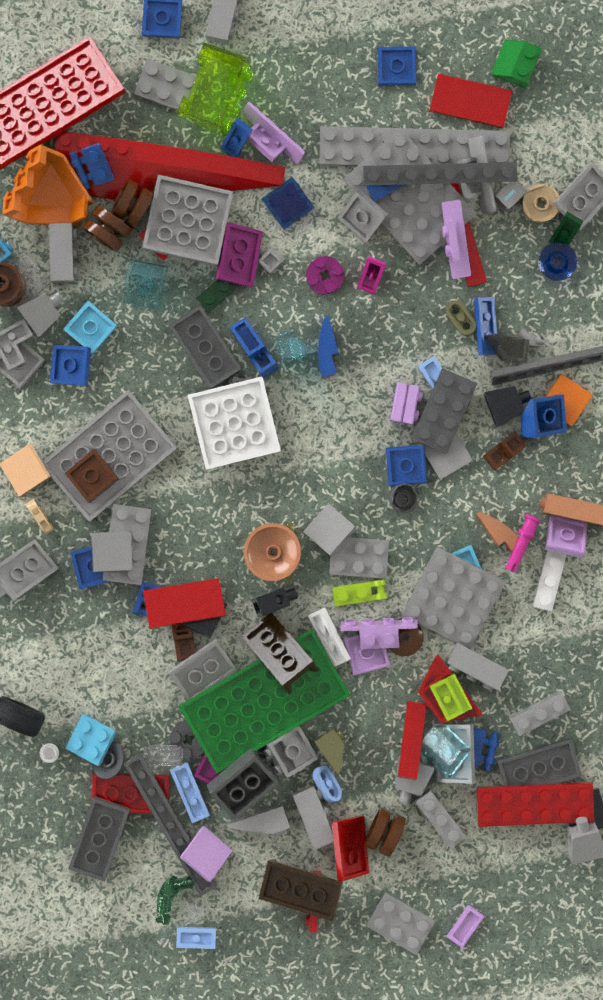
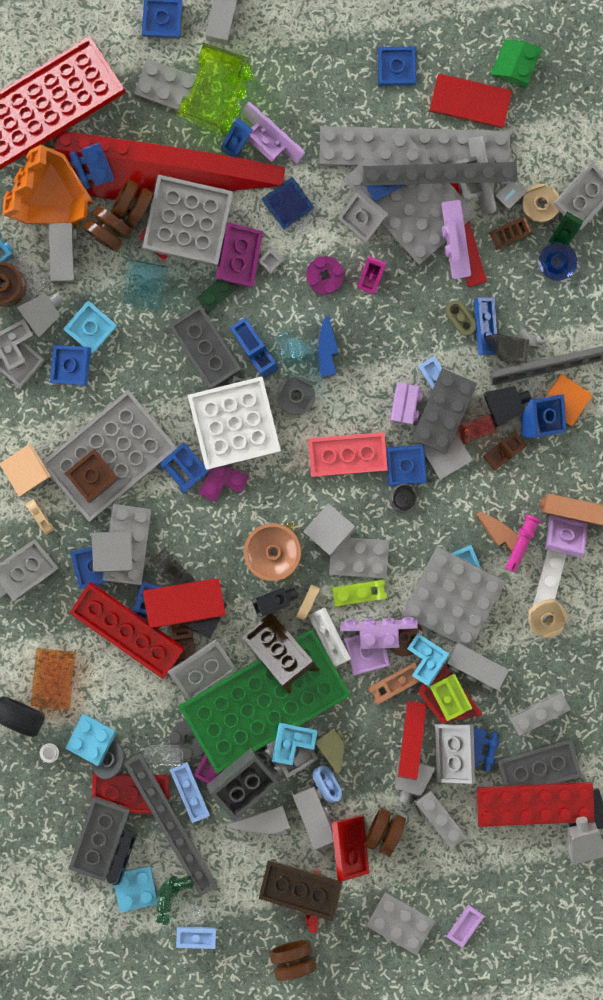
lavender tile [180,826,232,882] -> none
clear light blue slope [421,724,471,779] -> none
none -> clear orange plate [31,648,76,710]
none -> red plate [69,582,185,679]
none -> black plate [106,830,137,886]
none -> medium azure plate [115,865,158,912]
none -> clear smoke slope [151,548,195,585]
none -> blue plate [158,442,209,494]
none -> magenta plate [198,465,249,502]
none -> reddish brown wheel [269,940,317,981]
none -> medium azure plate [272,723,318,765]
none -> dark grey plate [277,377,315,415]
none -> tan beam [296,584,320,621]
none -> coral plate [308,432,388,477]
none -> nougat plate [367,662,420,705]
none -> medium azure plate [407,633,450,687]
none -> clear red torso [458,414,497,445]
none -> reddish brown slope [489,216,533,250]
none -> tan plate [528,599,567,638]

